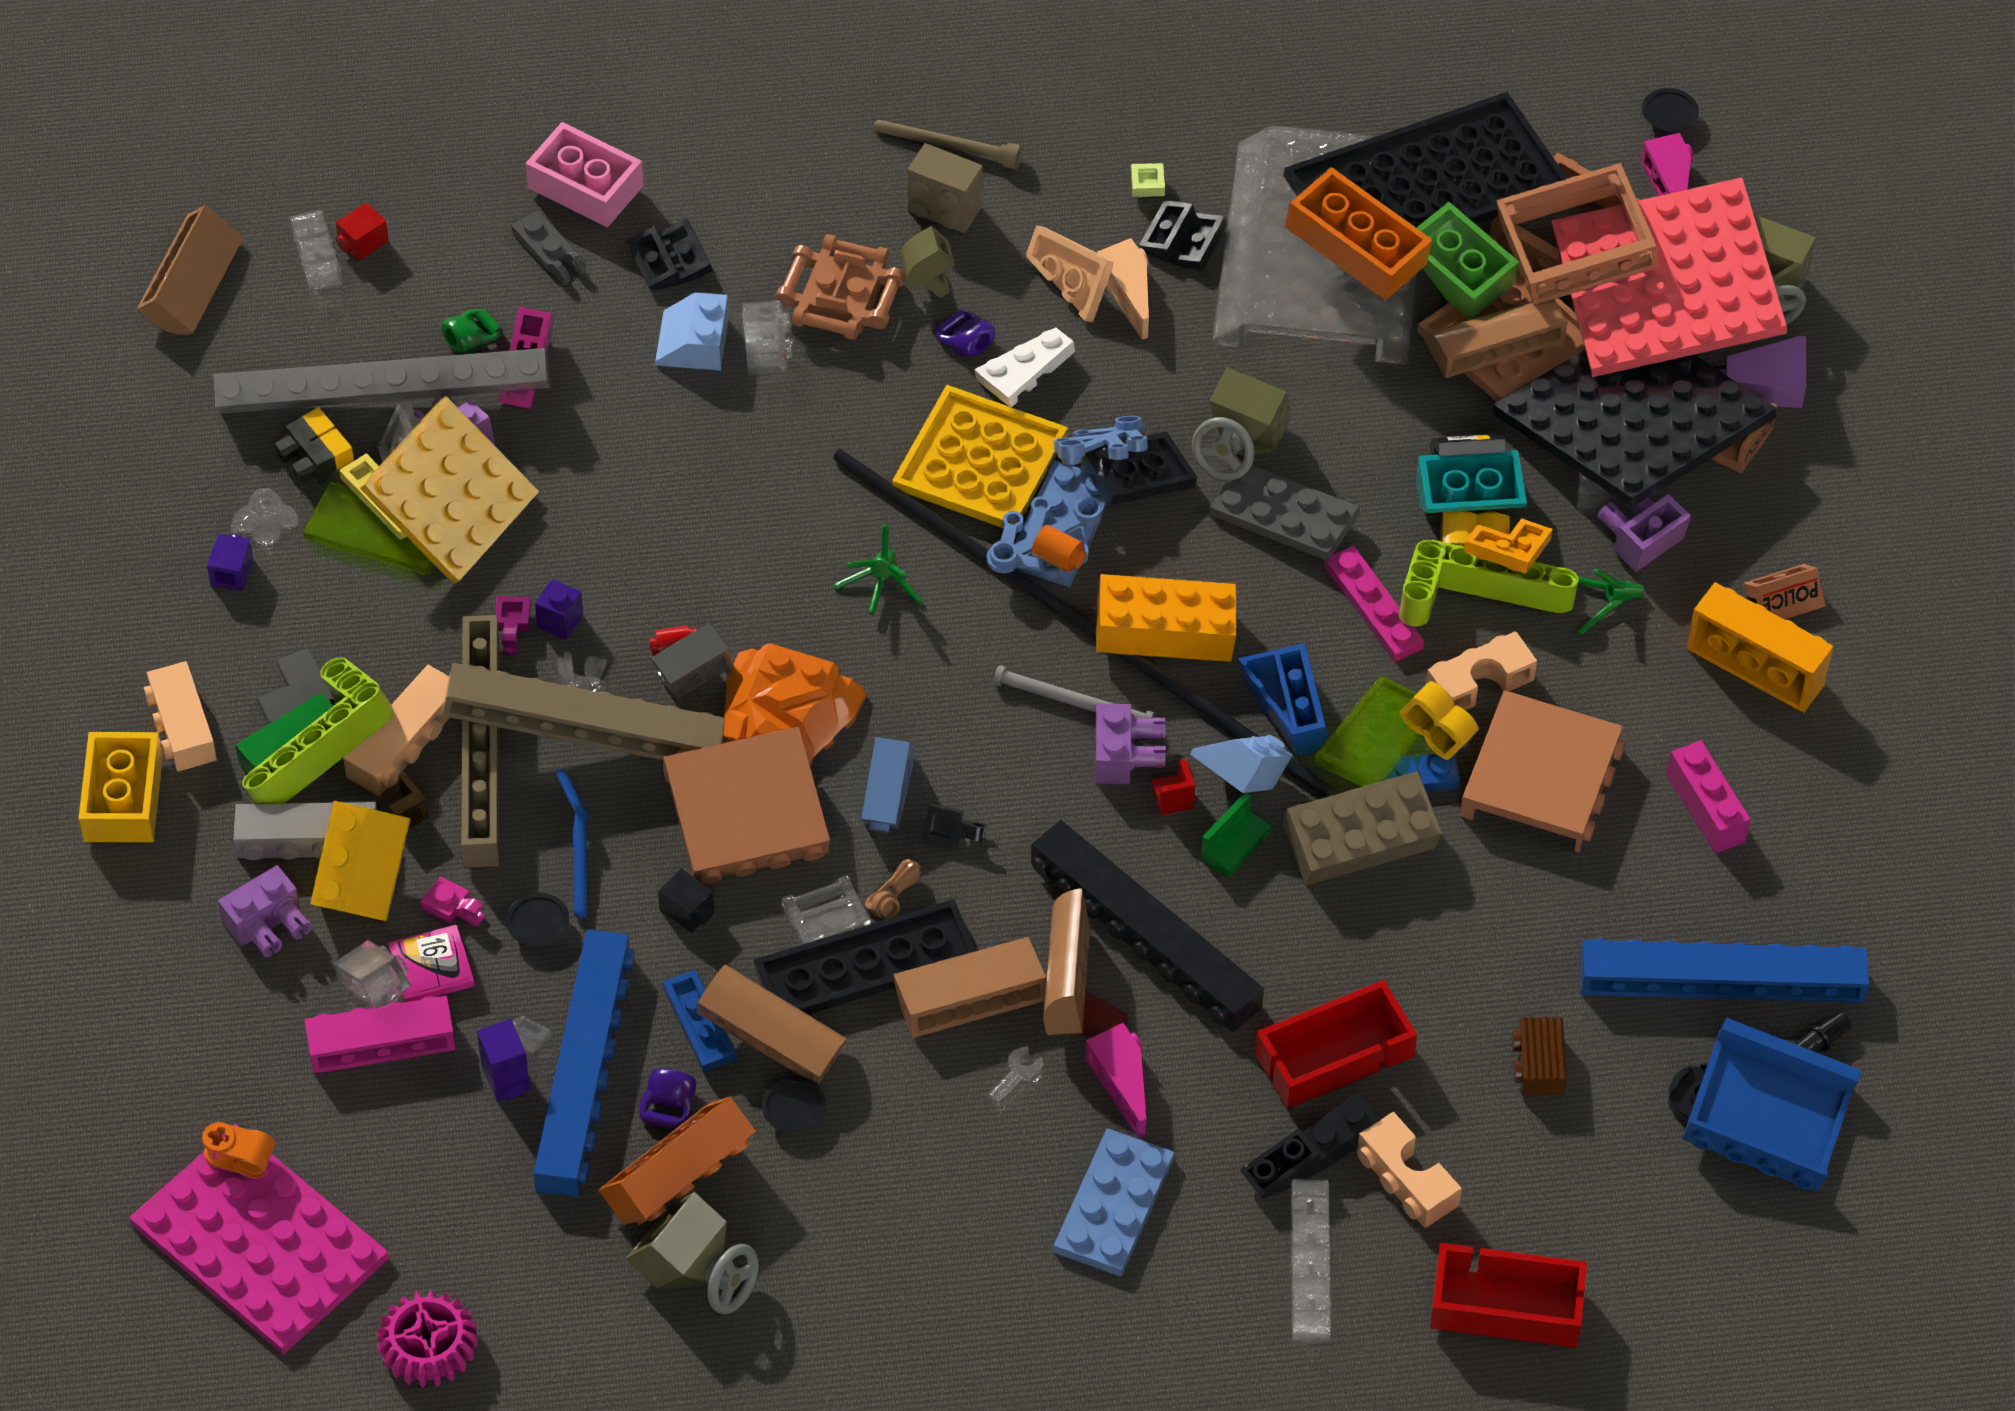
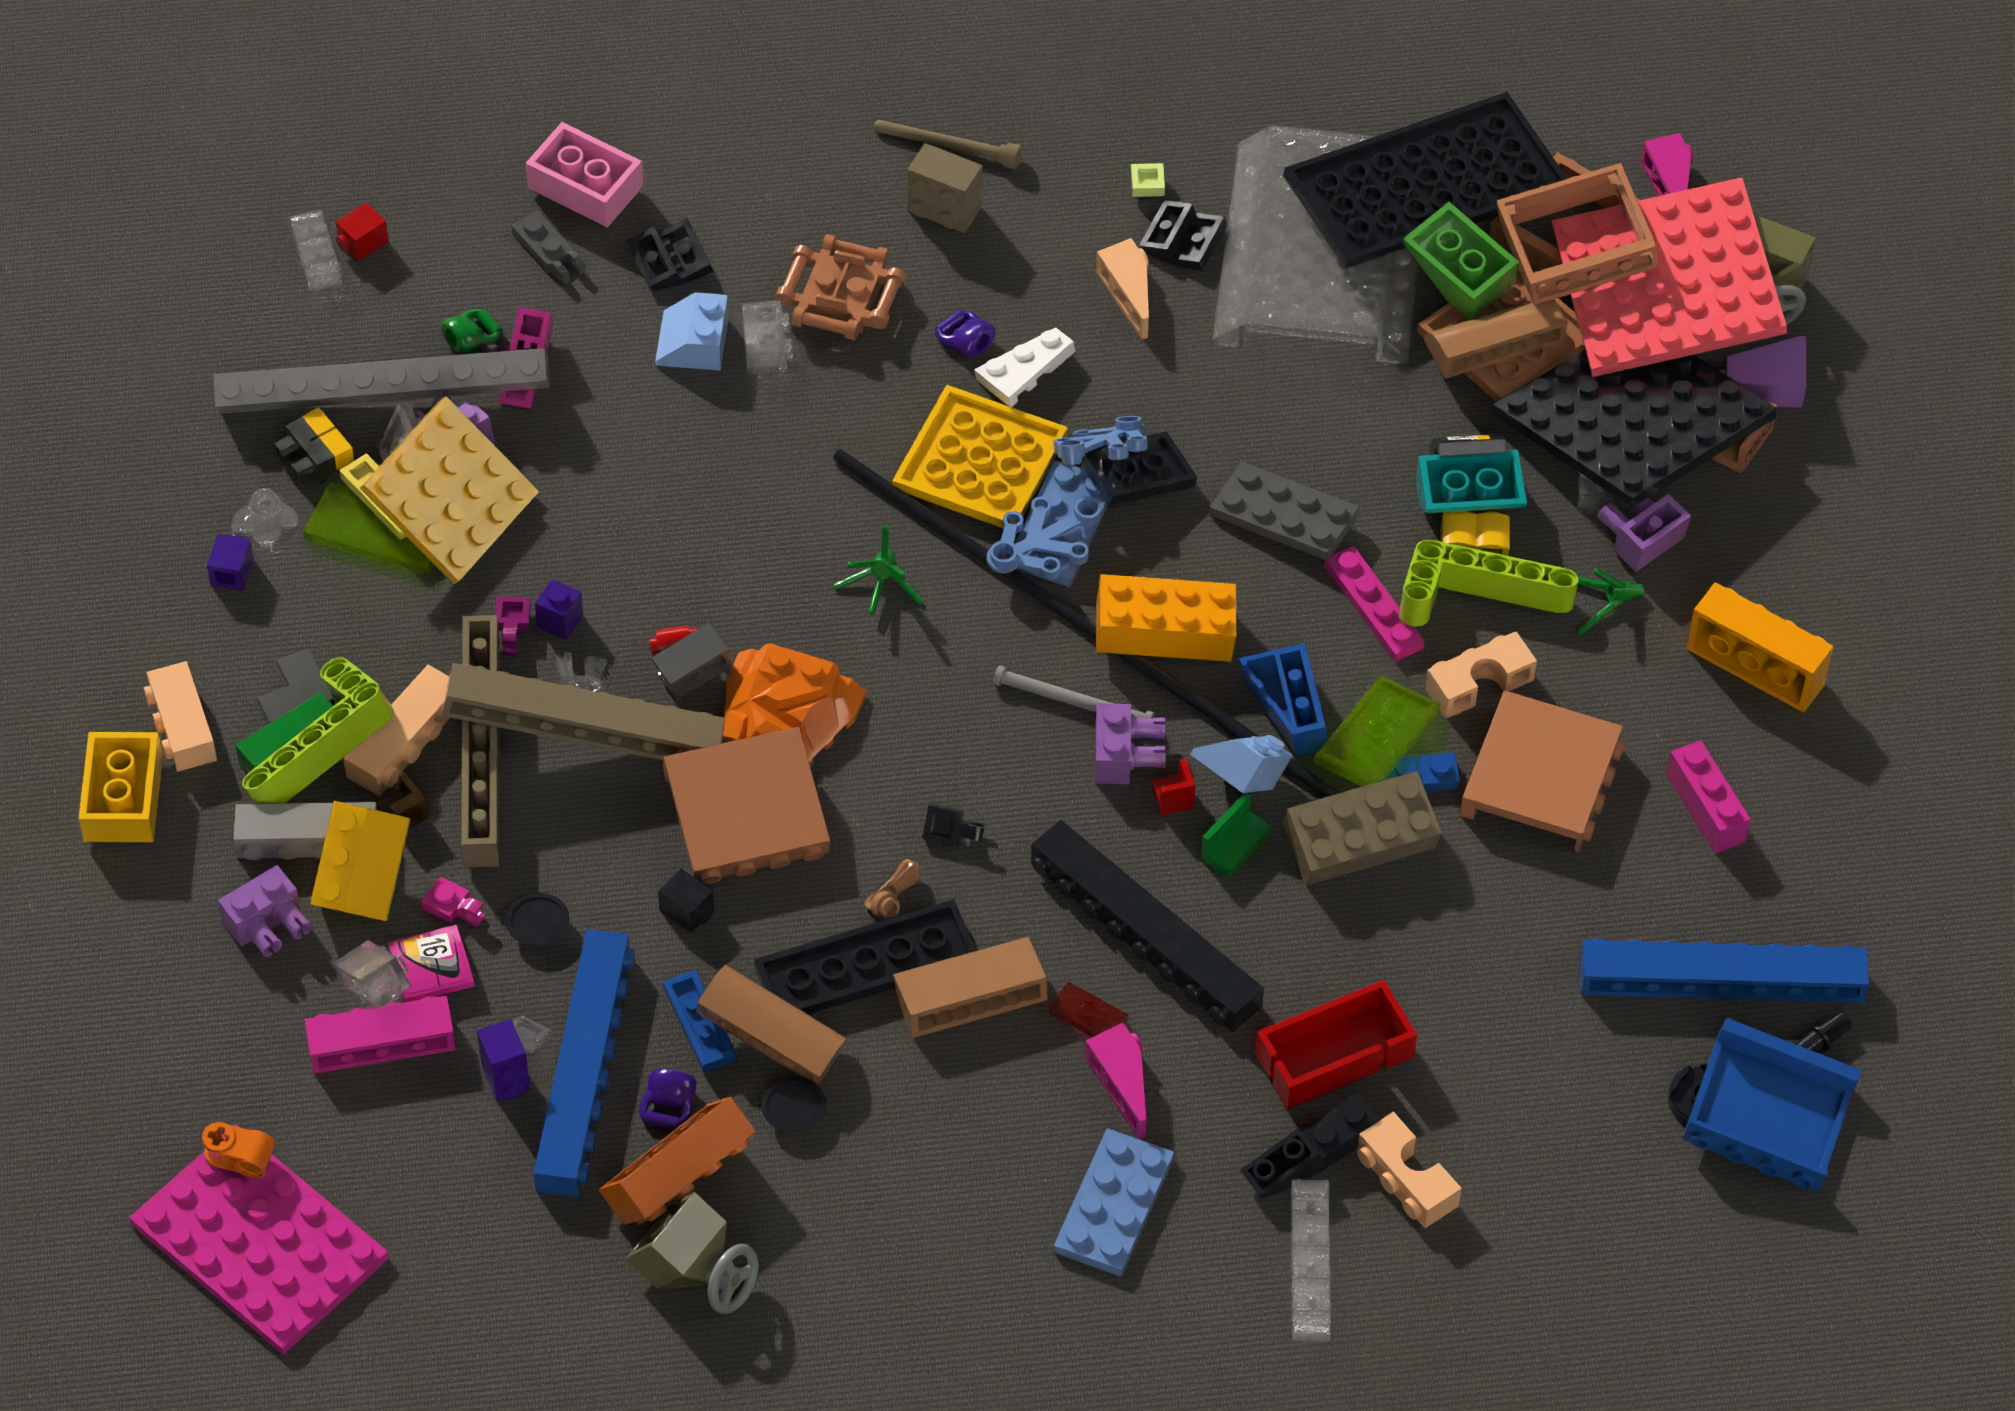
medium nougat brick [136,205,244,335] -> none
dark pink gear [377,1289,478,1388] -> none
blue piece [555,769,590,919] -> none
clear plate [781,875,870,945] -> none
medium blue slope [861,737,915,833] -> none
olive brick [900,226,955,298] -> none
clear bar [987,1046,1043,1105] -> none
light nougat wing [1026,226,1115,322] -> none
orange brick [1032,524,1086,572] -> none
medium nougat brick [1043,889,1090,1035] -> none
olive piece [1192,367,1292,481] -> none
orange brick [1285,167,1432,301] -> none
yellow brick [1399,681,1479,760] -> none
red piece [1430,1243,1587,1348] -> none
light orange plate [1464,518,1553,574] -> none
reddish brown brick [1512,1017,1567,1095] -> none
black piece [1642,88,1699,132] -> none
nougat panel [1743,564,1826,619] -> none

